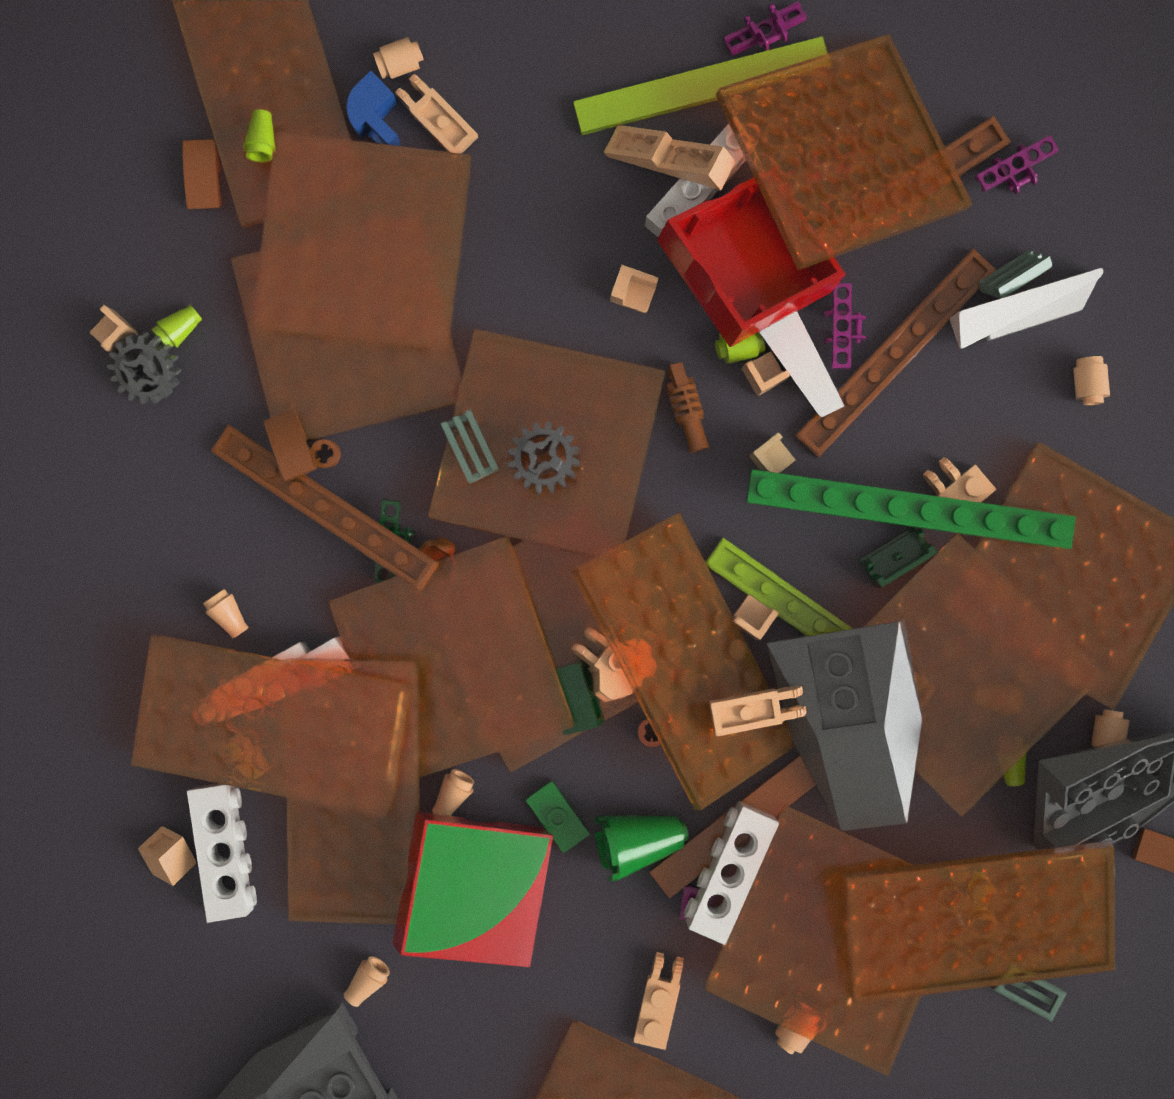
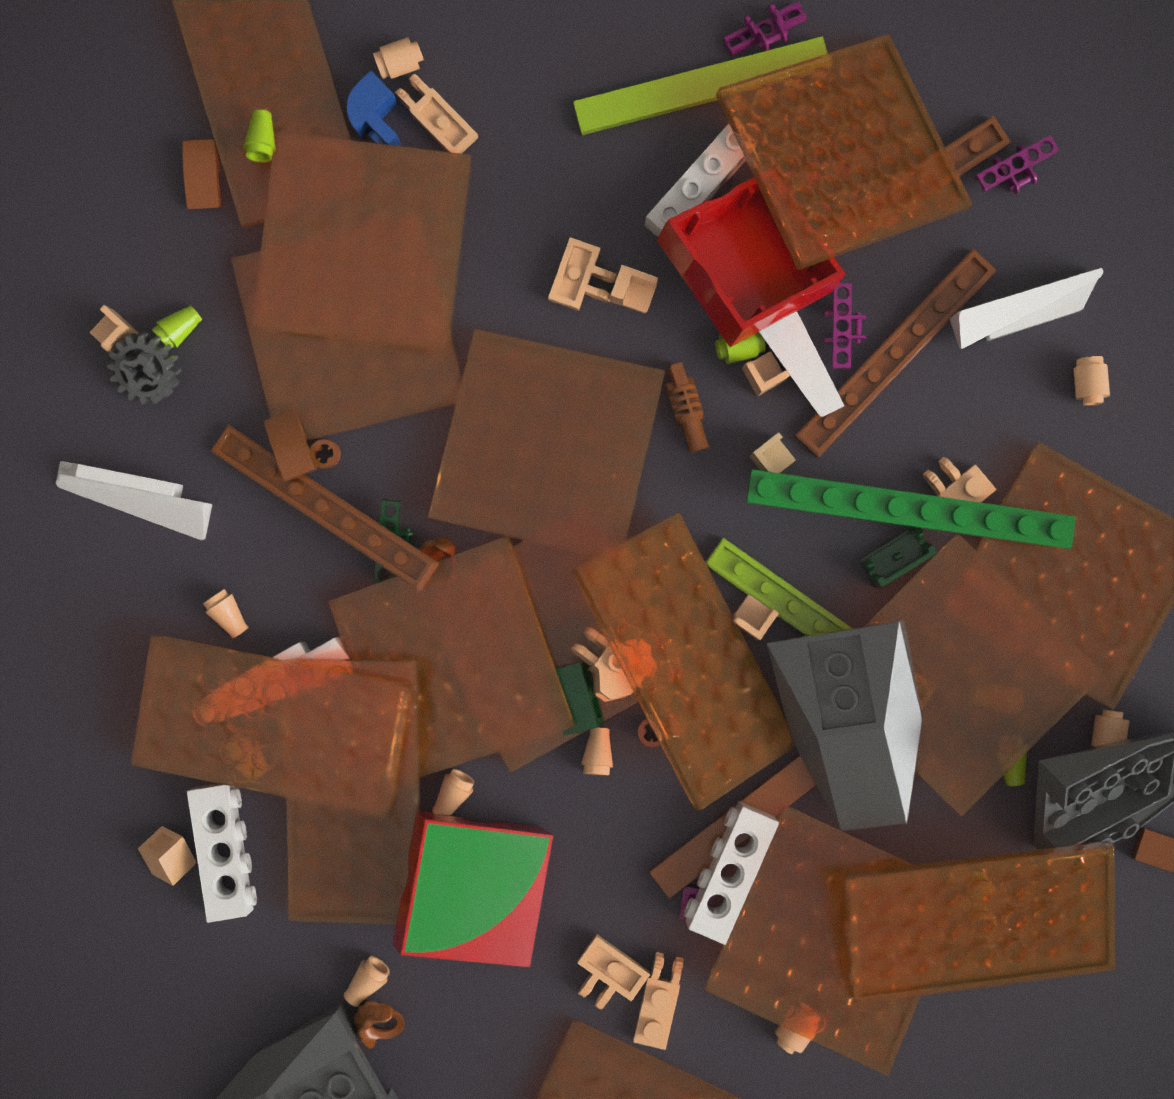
sand green tile [441,410,499,484] -> none
dark grey gear [508,421,580,495] -> none
green plate [525,780,590,854] -> none
green cone [594,815,688,882] -> none
light nougat slope [604,125,736,190] -> none
light nougat hinge [709,685,806,736] -> none
sand green tile [978,250,1052,299] -> none
sand green tile [991,959,1067,1022] -> none
none -> white wedge [56,461,212,540]
none -> dark orange piece [354,999,405,1049]
none -> light nougat hinge [548,237,617,311]
none -> light nougat hinge [577,933,650,1010]
none -> light nougat cone [581,727,613,776]

